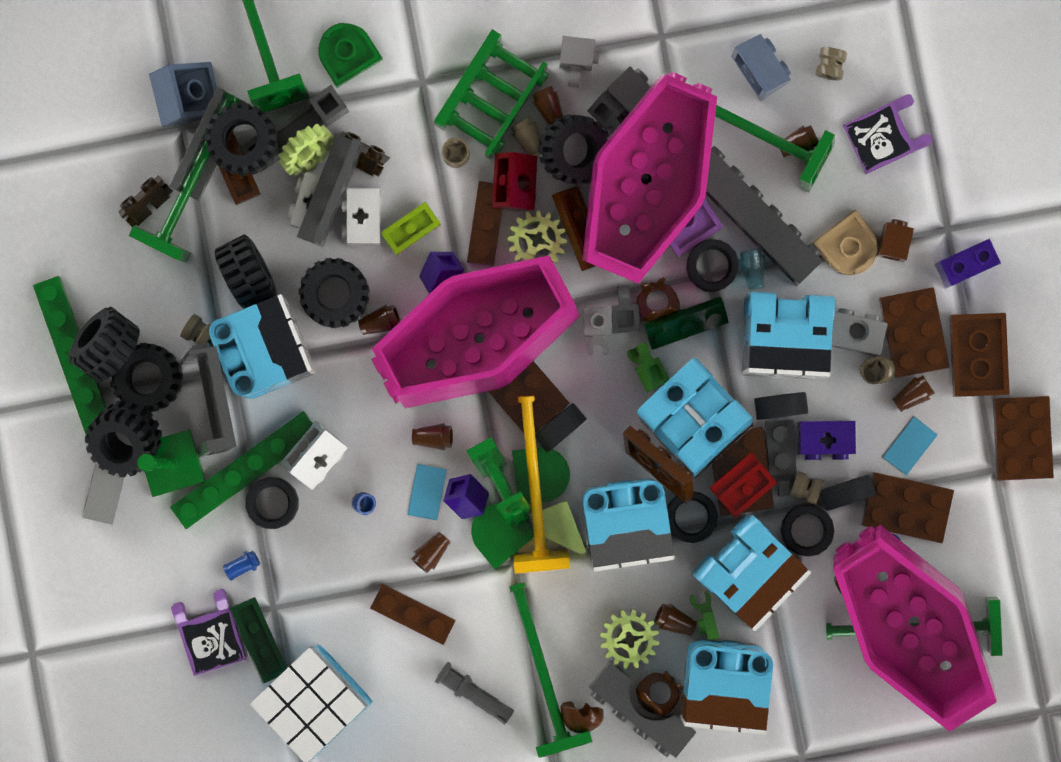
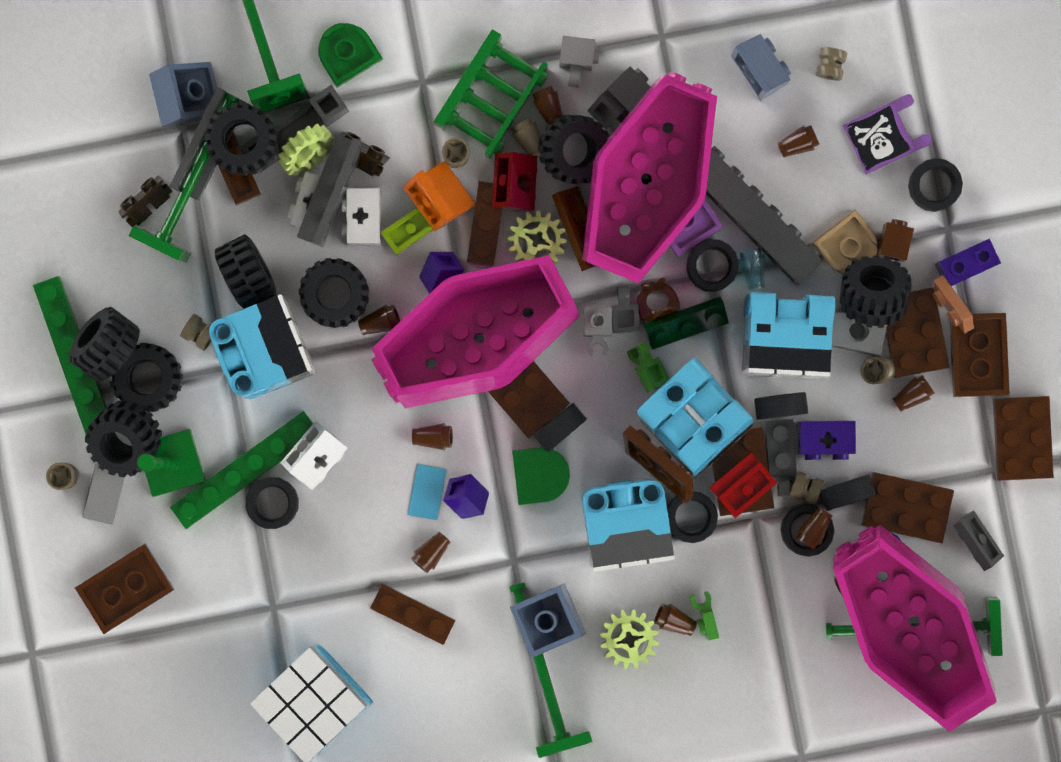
flag [171,589,247,676] -> none
dark grey panel [180,343,236,457] -> none
blue pin [223,550,260,581] -> none
dark green plate [229,597,287,684] -> none
blue hinge [351,492,376,515] -> none
dark grey pin [434,662,514,725] -> none
green fence [466,437,532,526] -> none
green tile [471,504,534,570] -> none
yellow tile [514,395,570,574] -> none
yellowish green slope [543,500,586,554] -> none
reddish brown hair [560,701,604,733] -> none
dark grey arch [589,660,696,758] -> none
reddish brown piece [636,671,684,717] -> none
medium azure piece [680,639,773,735] -> none
medium azure piece [691,514,811,632] -> none
green tile [715,105,835,193] -> none
medium azure sticker [883,417,938,476] -> none
none -> dark tan wheel [46,462,78,490]
none -> reddish brown plate [75,543,175,634]
none -> orange bracket [403,161,475,232]
none -> sand blue slope [510,583,586,658]
none -> reddish brown cone [796,507,833,550]
none -> black tyre [840,255,912,328]
none -> black tyre [908,158,963,212]
none -> nougat plate [933,275,974,334]
none -> dark grey plate [953,510,1004,571]

